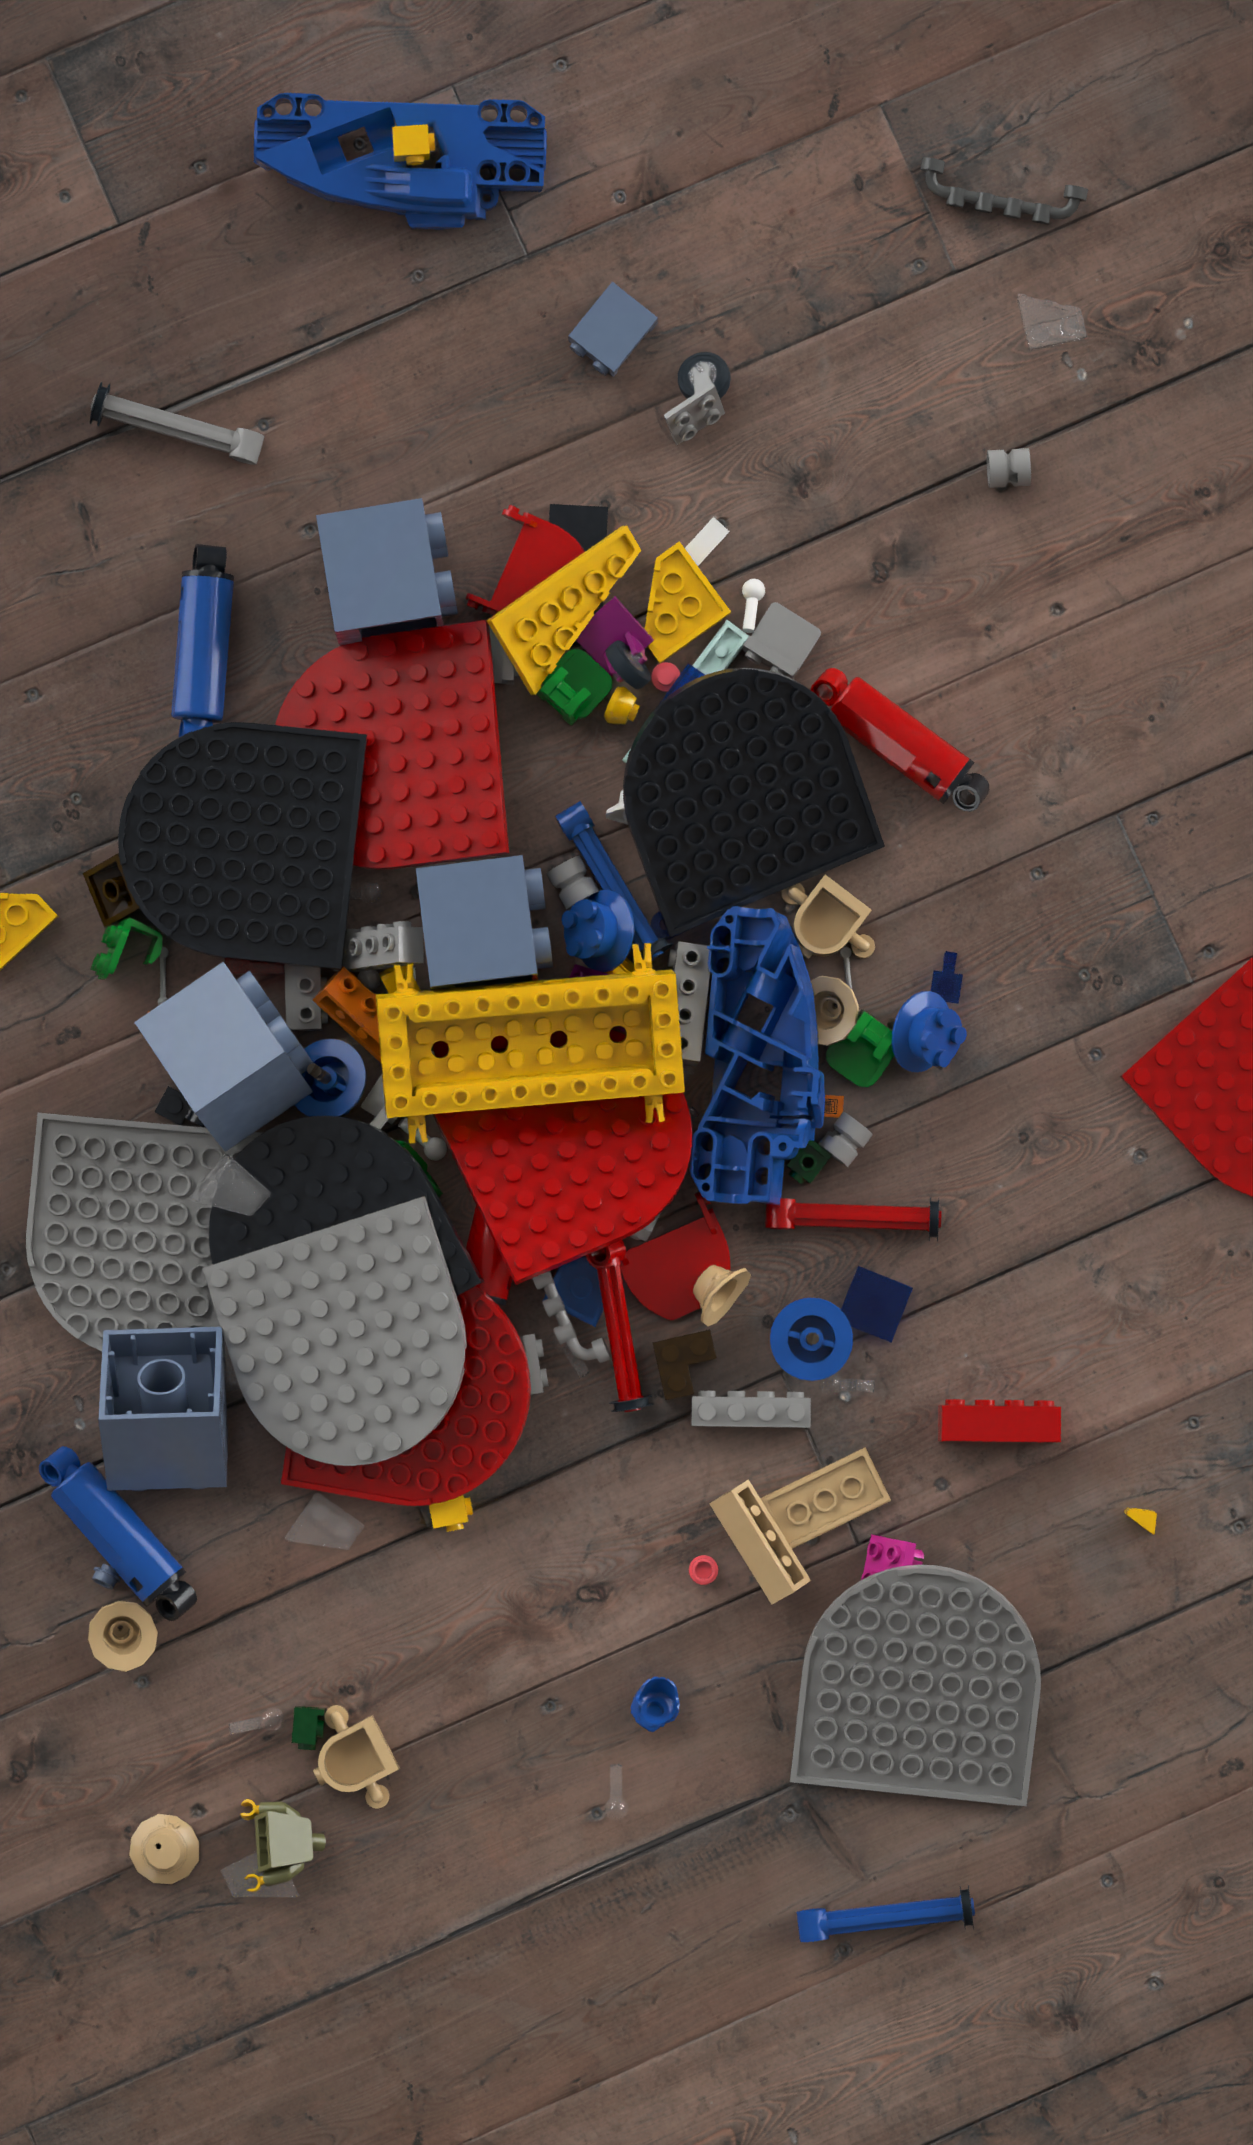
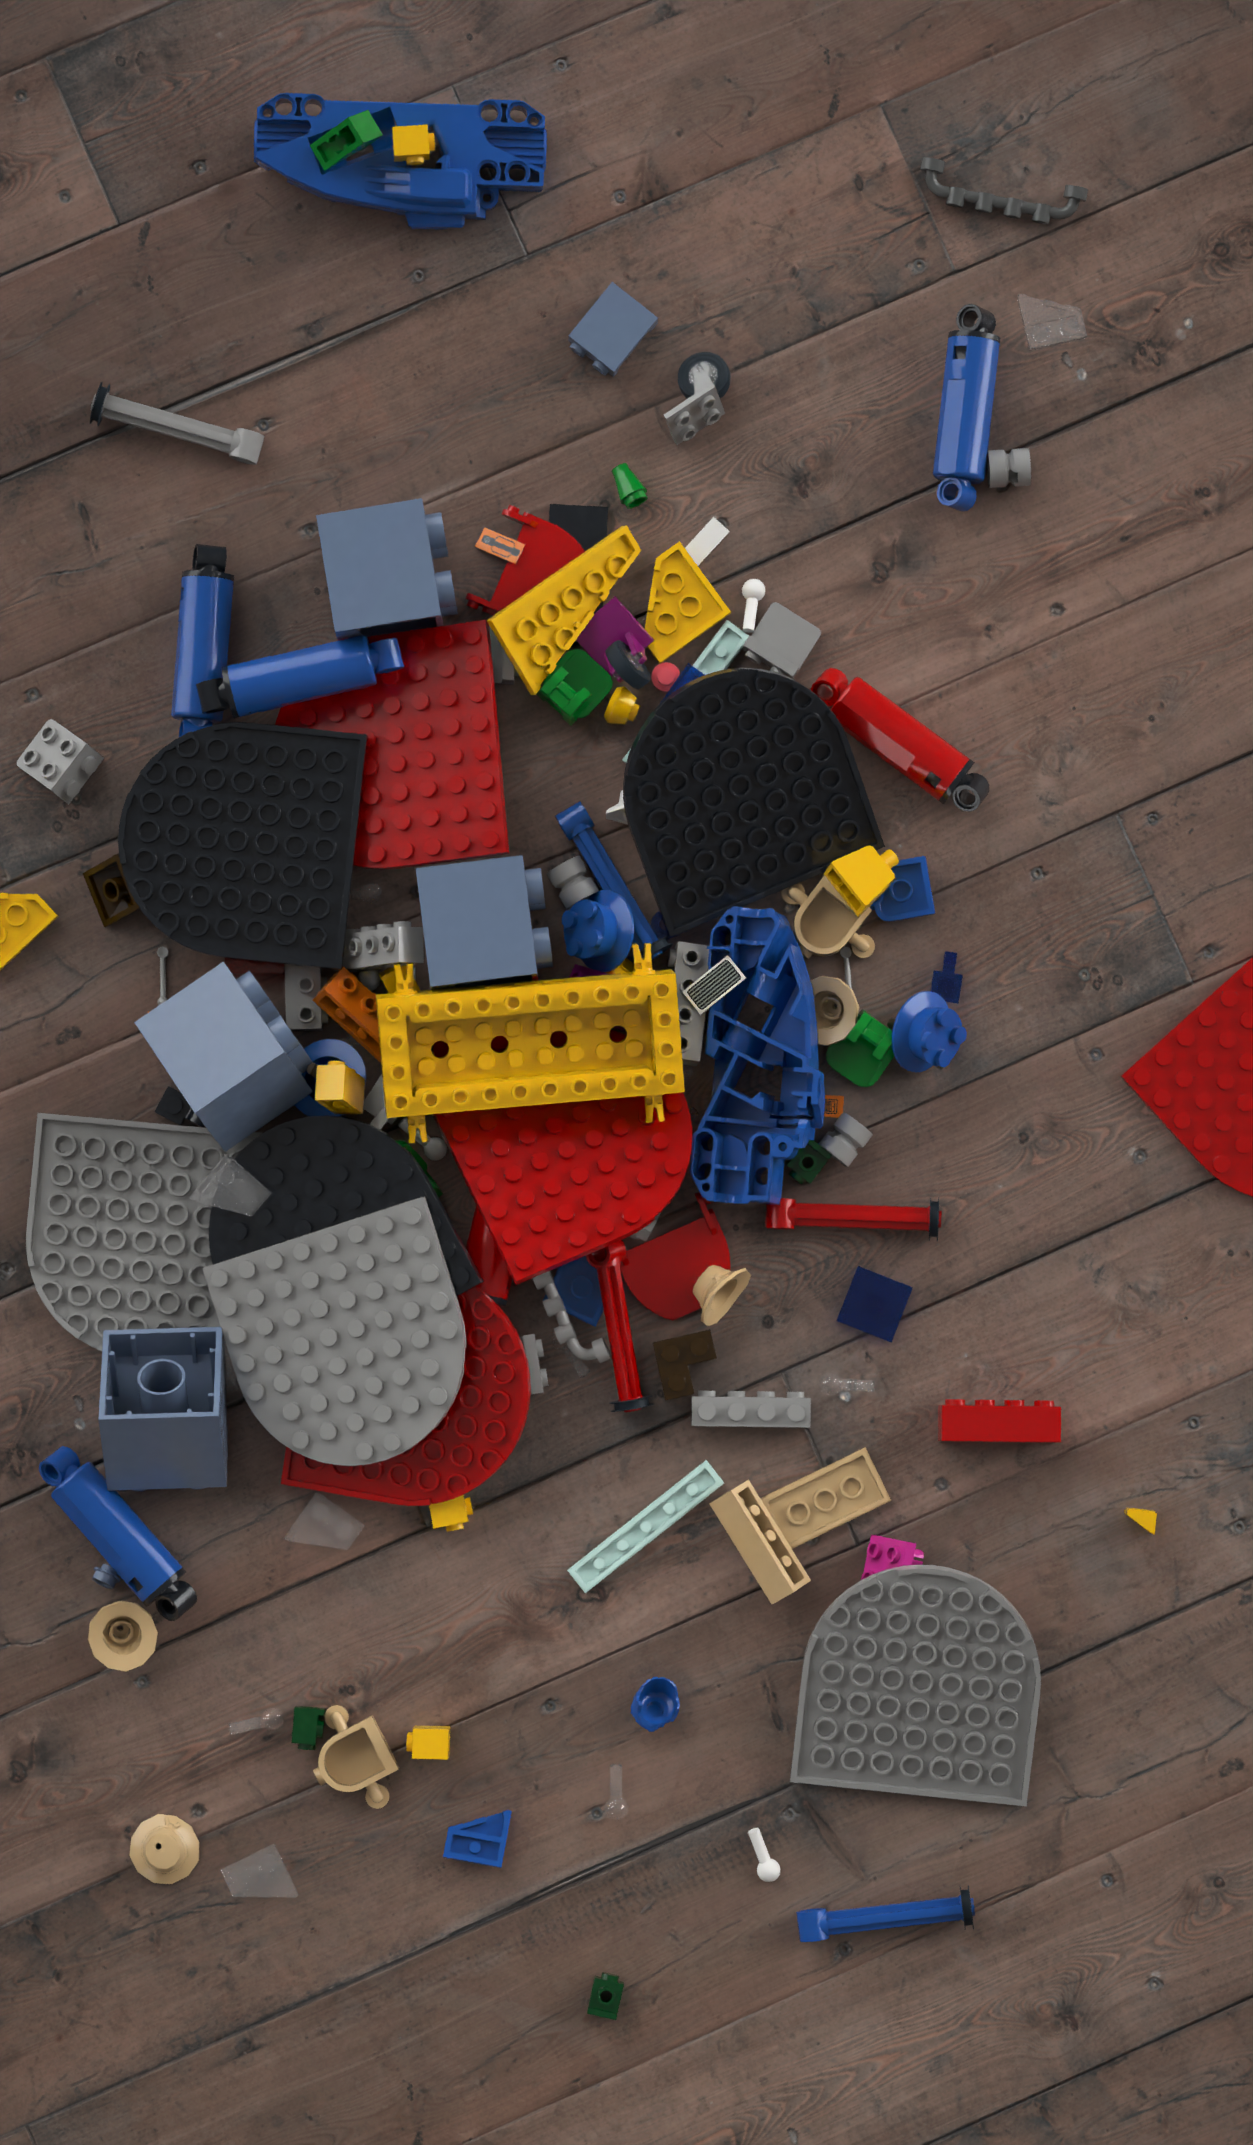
green piece [91,918,162,980] -> none
torso [240,1799,326,1893] -> none
coral plate [689,1555,718,1585] -> none
blue piece [770,1298,853,1381] -> none
none -> light grey bracket [17,719,104,805]
none -> blue piece [196,635,404,718]
none -> green arch [310,110,383,171]
none -> yellow brick [315,1061,365,1114]
none -> yellow brick [406,1725,450,1760]
none -> blue wing [443,1810,512,1868]
none -> orange sticker [475,527,525,564]
none -> light aqua tile [567,1460,724,1593]
none -> dark green brick [587,1972,624,2020]
none -> green cone [611,463,648,509]
none -> sticker [682,955,746,1015]
none -> white bar [748,1828,781,1882]
none -> yellow torso [824,845,899,917]
none -> blue plate [869,856,936,922]
none -> blue piece [933,304,1000,512]

